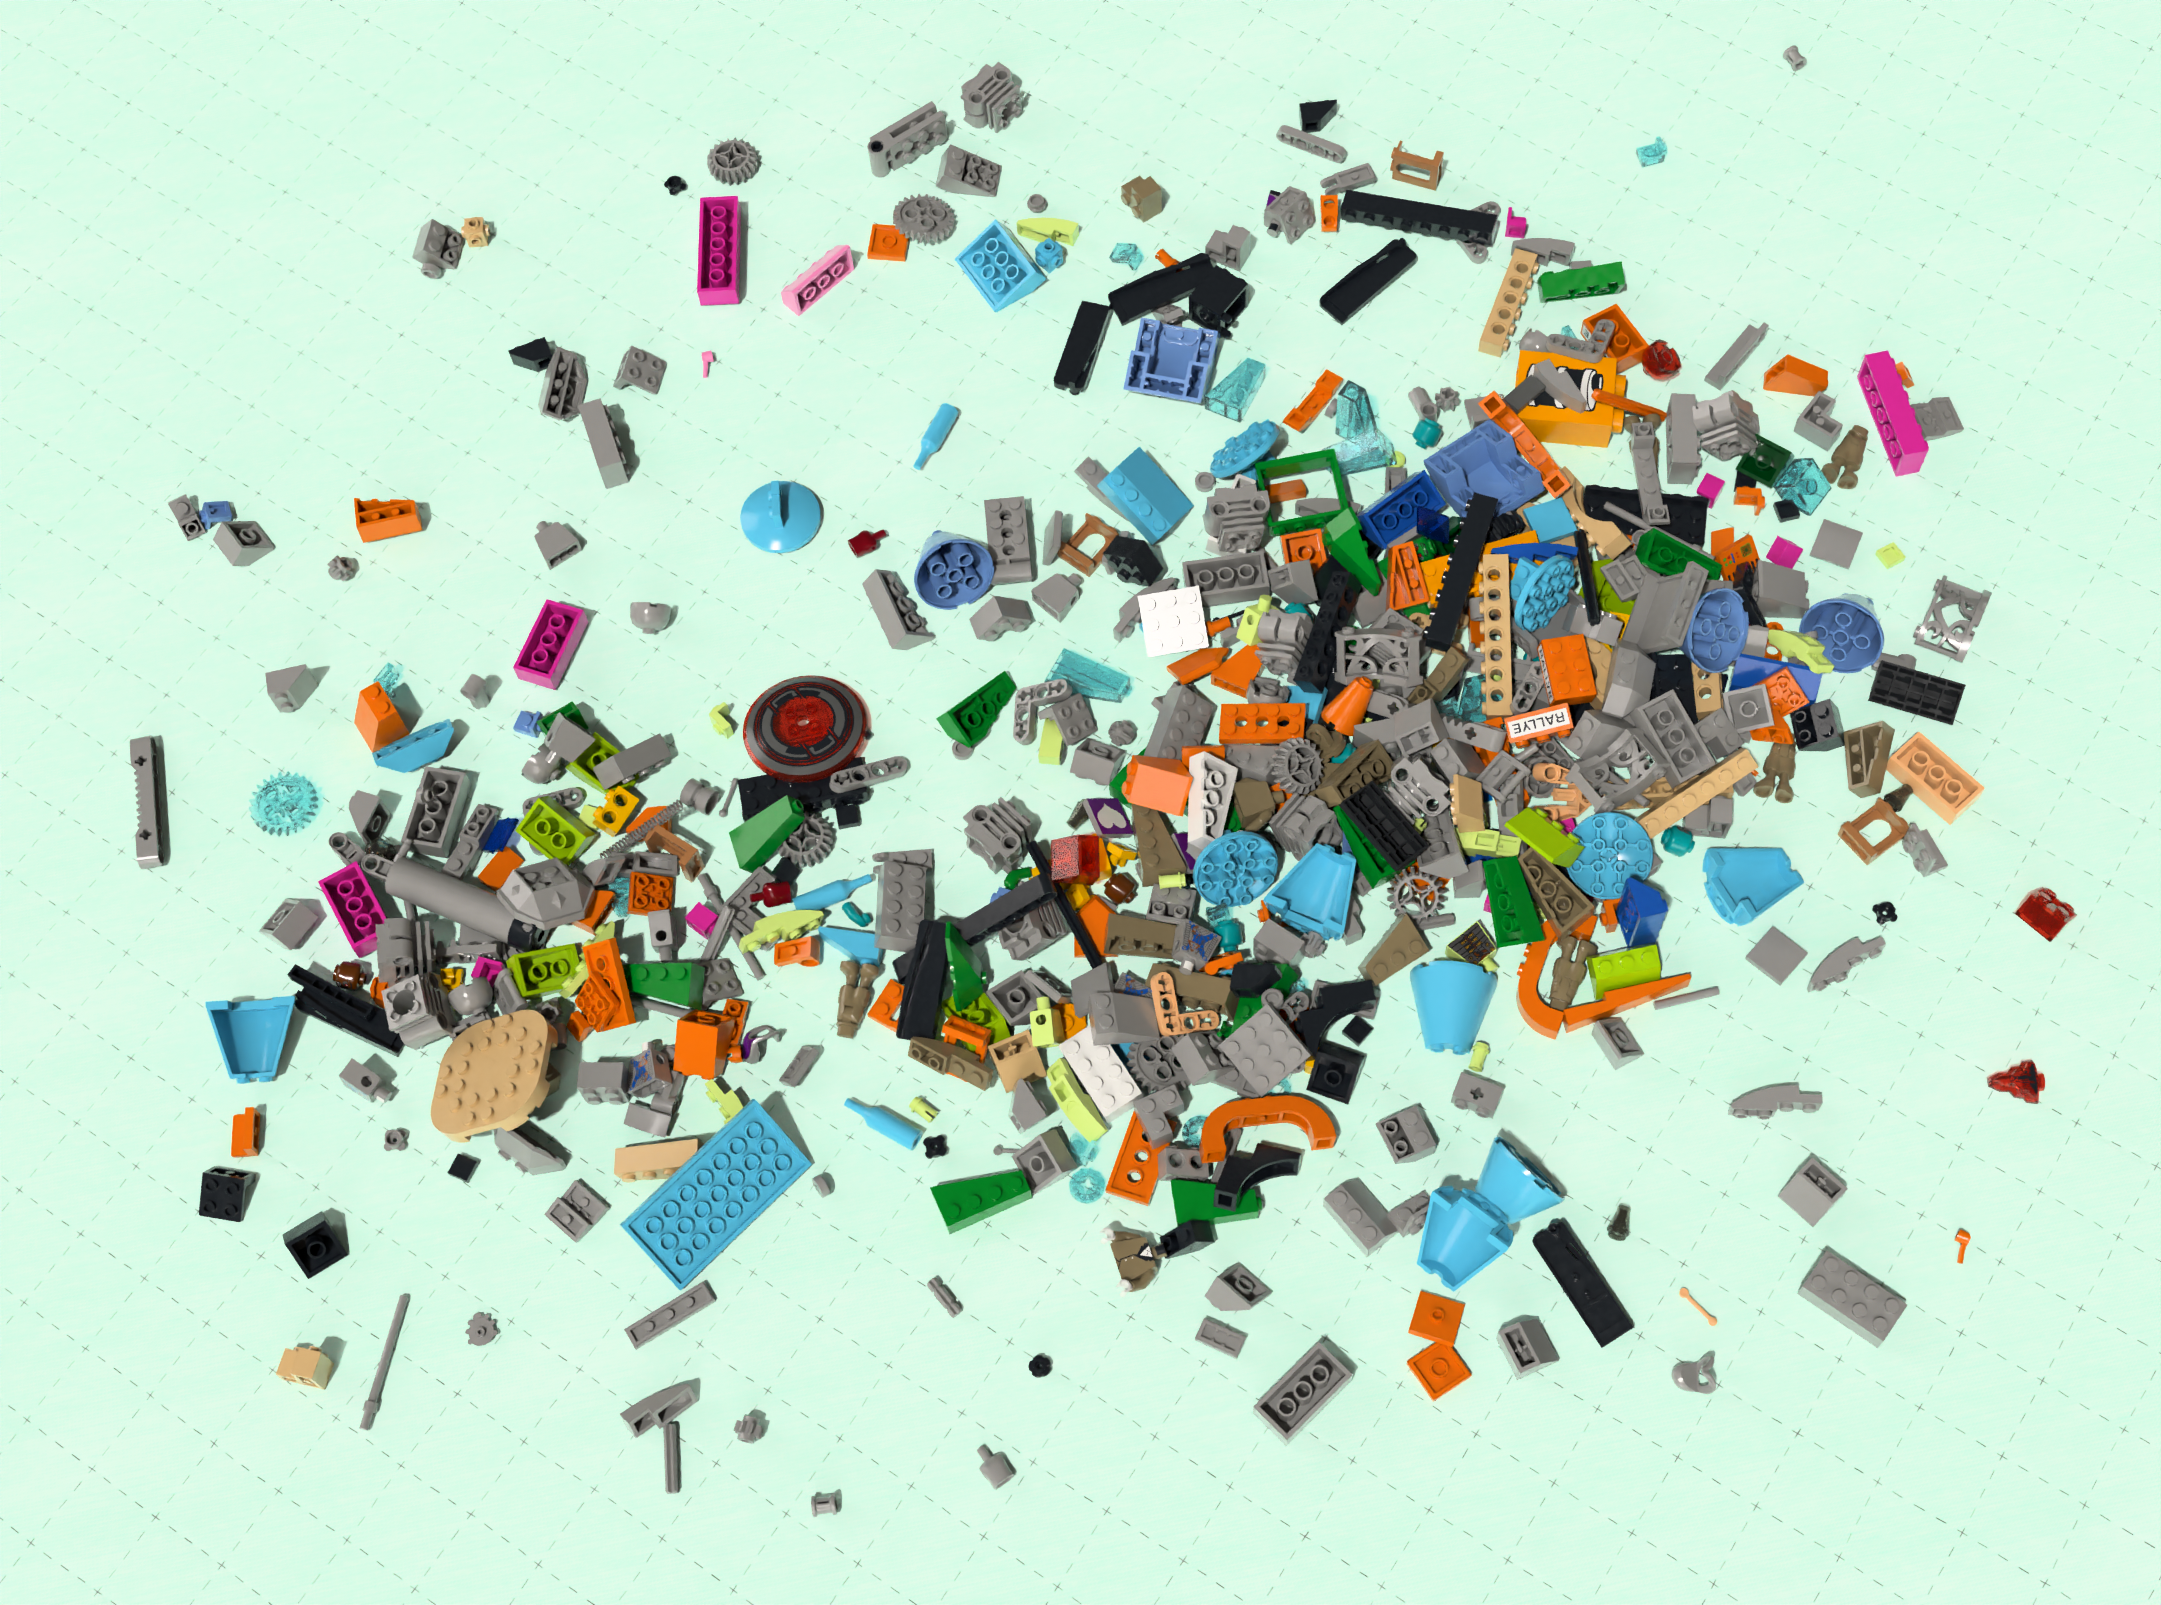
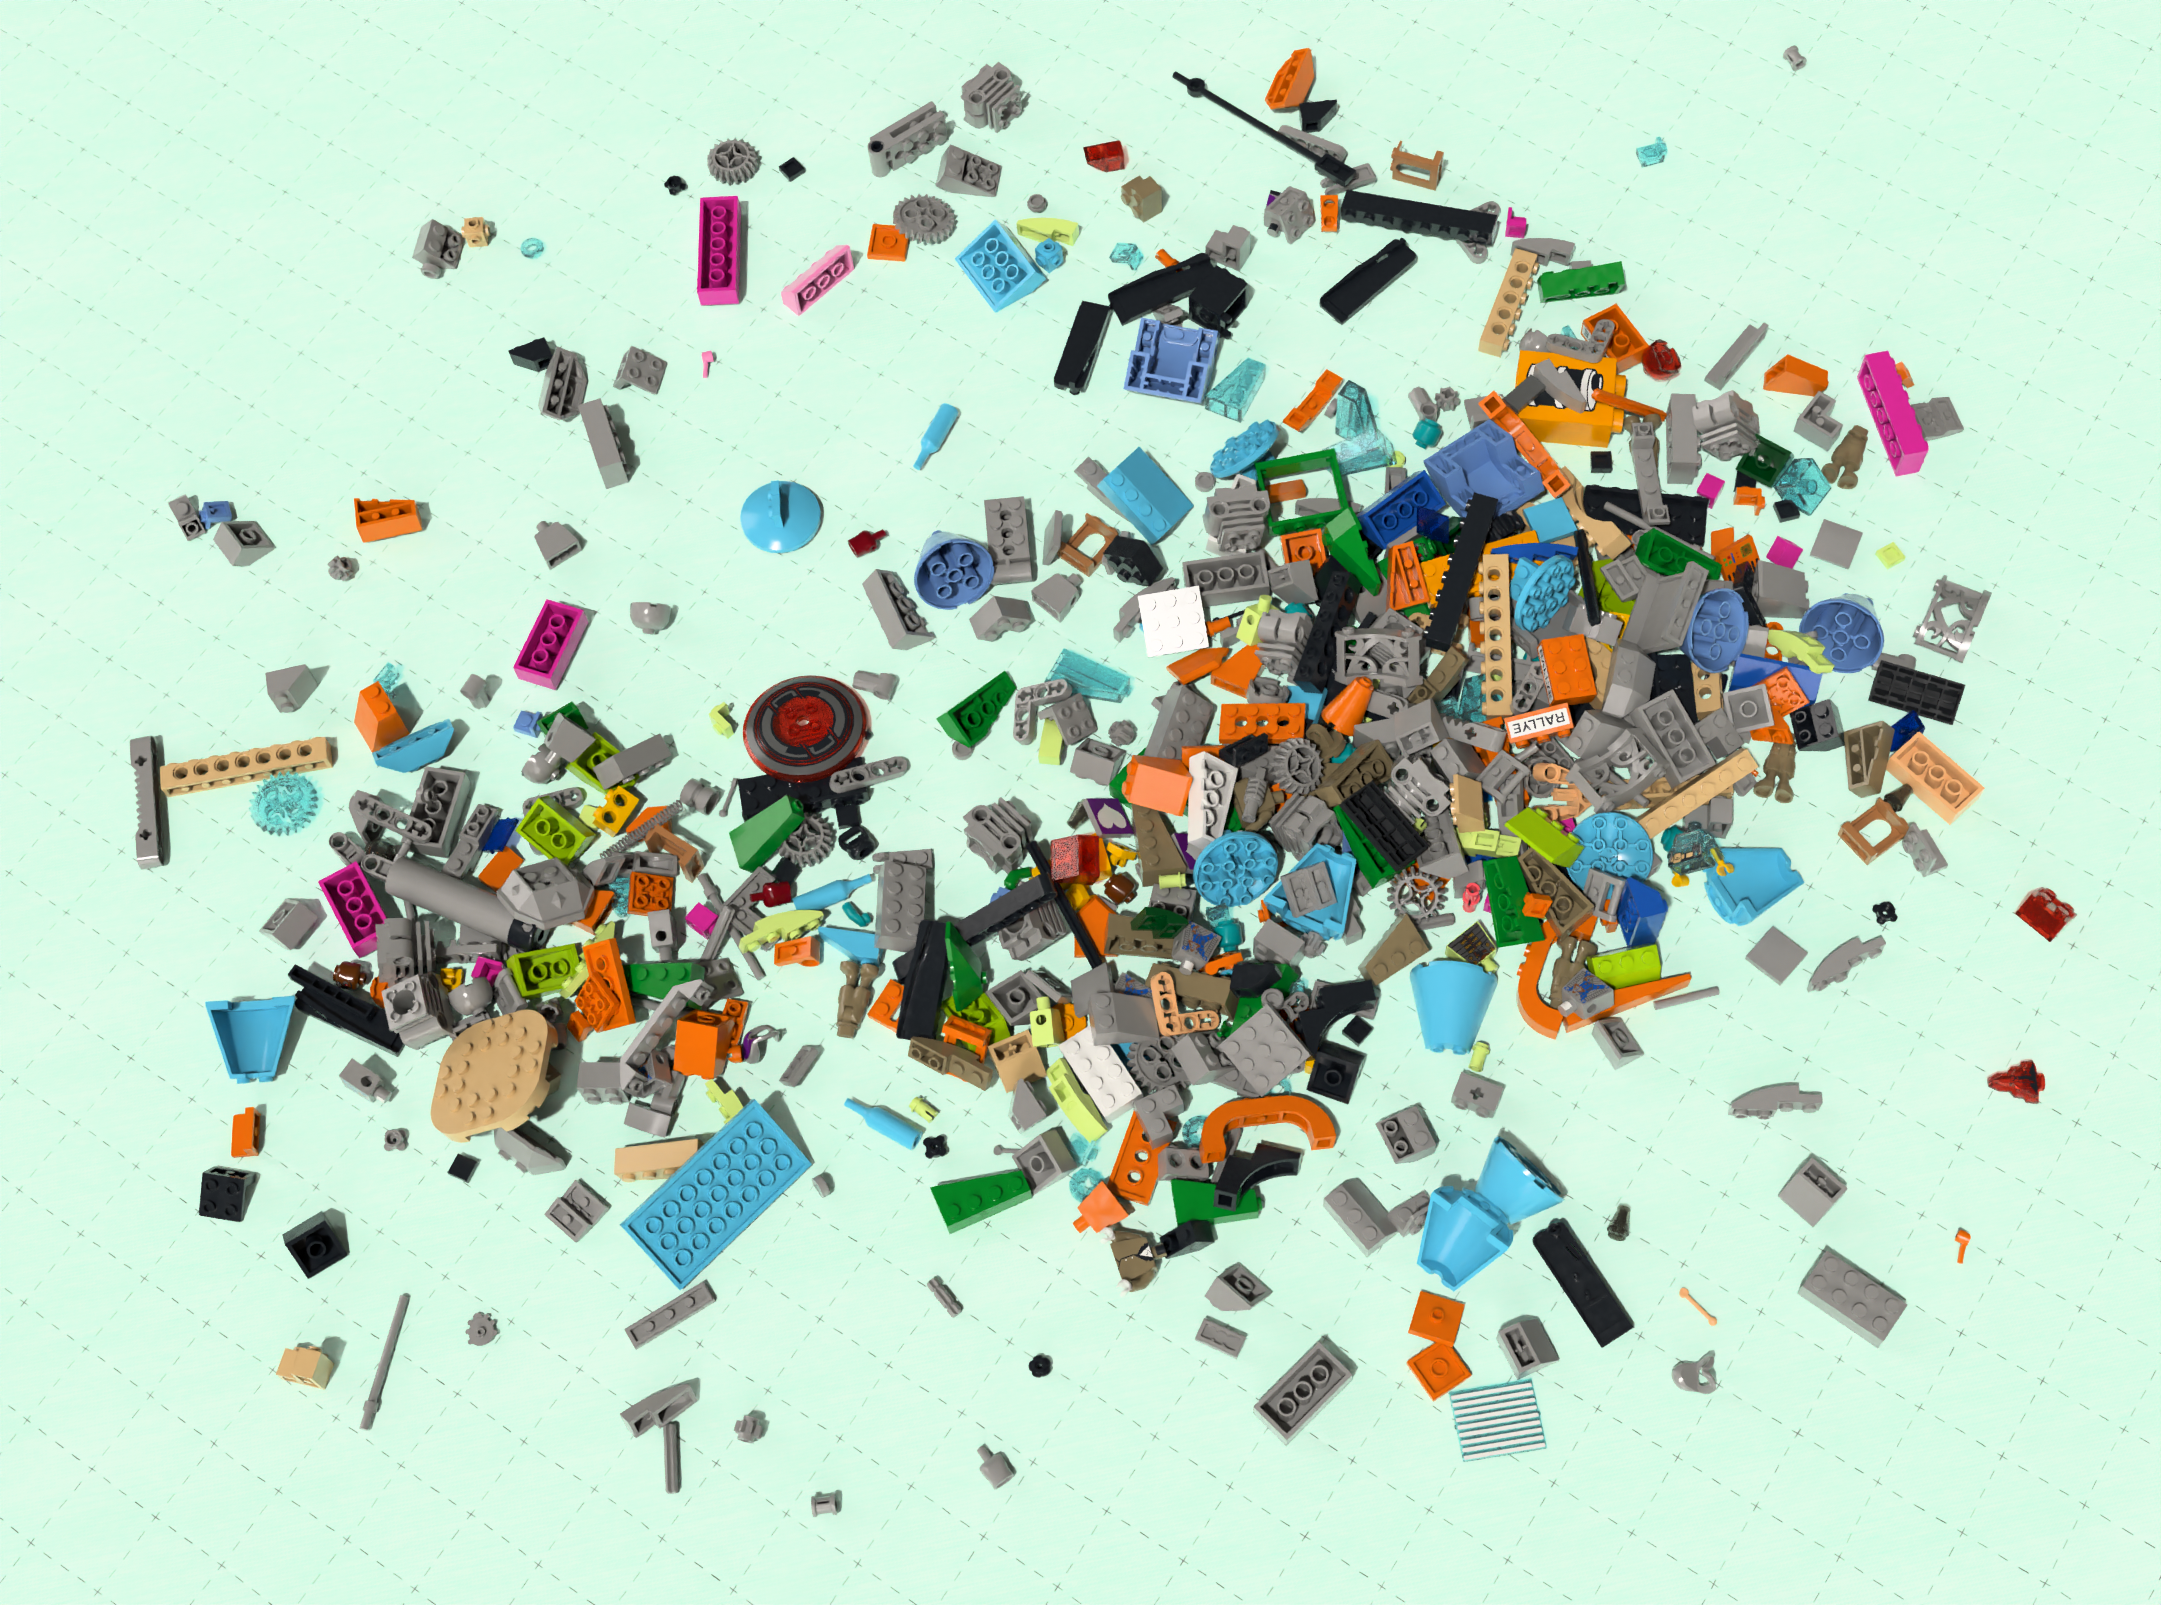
none -> tan brick [160,737,333,798]
none -> light grey beam [355,796,433,844]
none -> clear light blue piece [520,238,544,259]
none -> light grey slope [620,979,714,1097]
none -> black tile [778,157,805,182]
none -> black piece [838,825,875,860]
none -> light grey piece [852,670,897,700]
none -> orange torso [1072,1180,1129,1234]
none -> clear red slope [1083,140,1125,173]
none -> dark green slope [1130,907,1189,939]
none -> black bar [1172,71,1356,187]
none -> black bracket [1219,733,1268,768]
none -> light grey hinge [1242,767,1268,823]
none -> orange wedge [1264,48,1314,109]
none -> light grey slope [1280,861,1337,918]
none -> black tile [1358,611,1378,629]
none -> piece [1448,1379,1547,1463]
none -> coral pin [1462,883,1480,913]
none -> orange tile [1522,892,1553,918]
none -> light grey torso [1558,968,1614,1019]
none -> light grey plate [1583,868,1626,922]
none -> black plate [1590,451,1612,473]
none -> clear light blue torso [1667,822,1734,887]
none -> clear blue slope [1890,710,1925,752]

